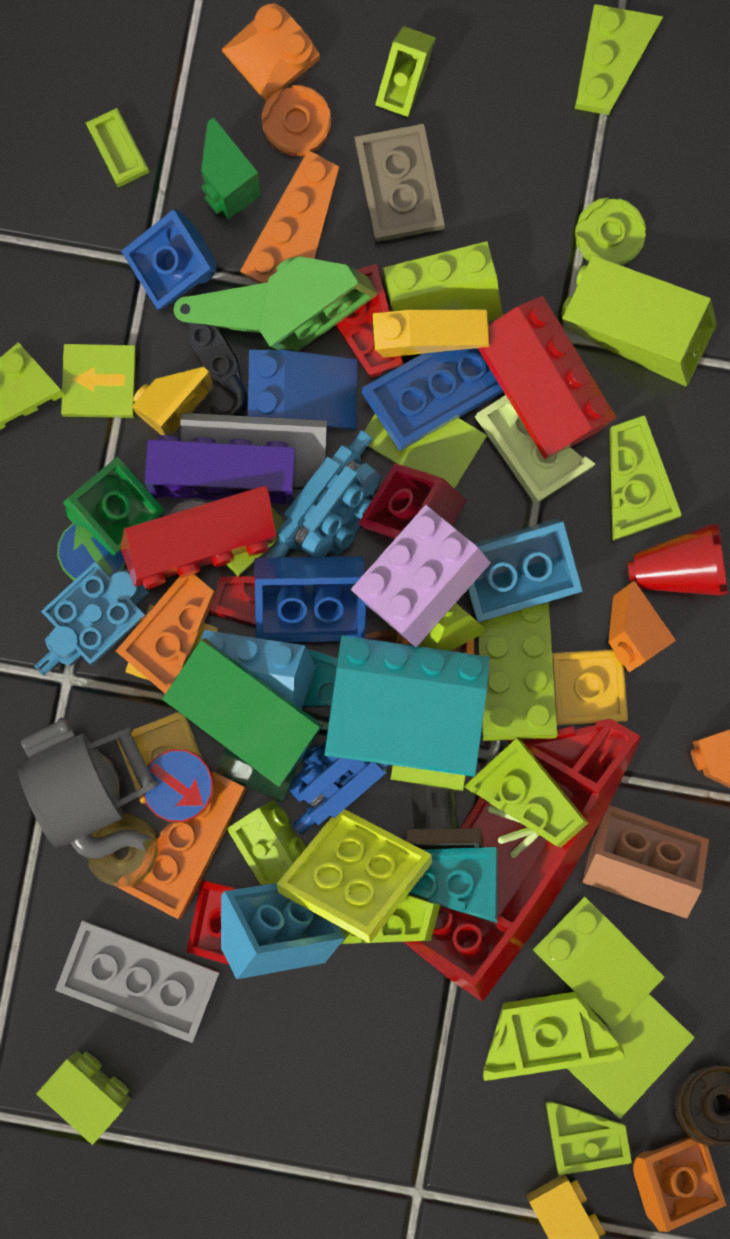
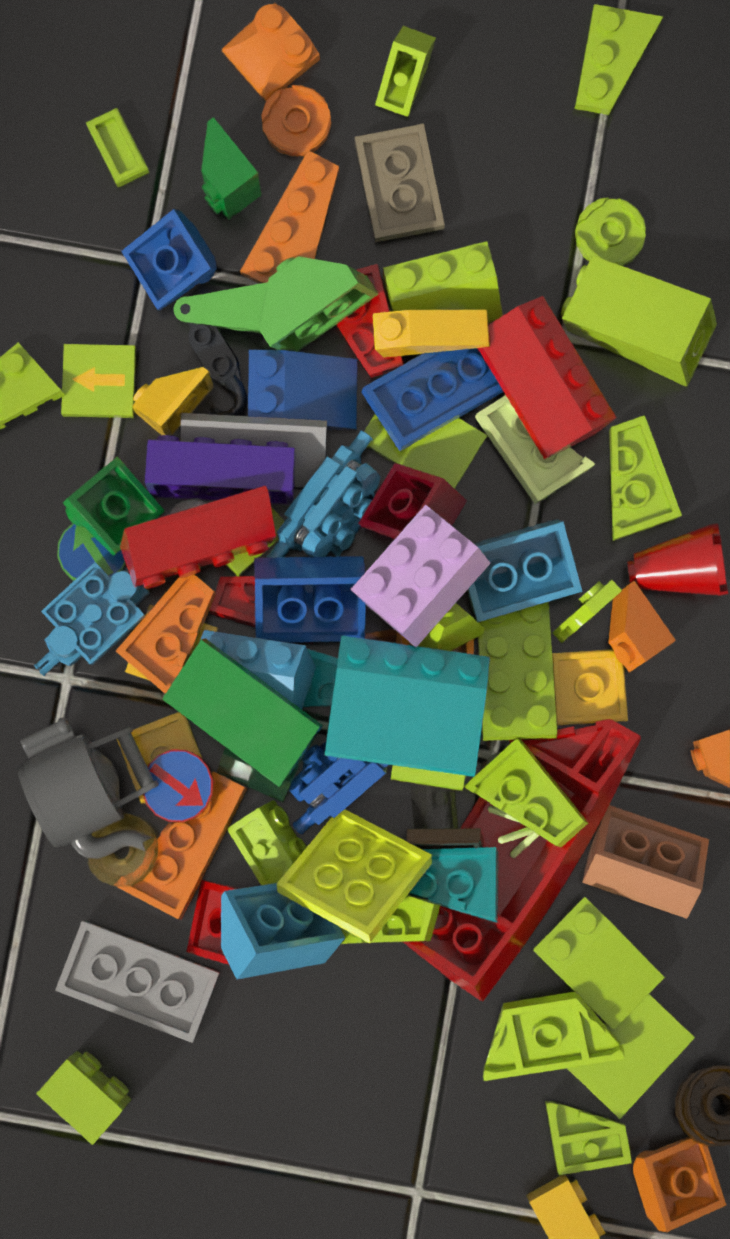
none -> lime wing [552,580,622,643]

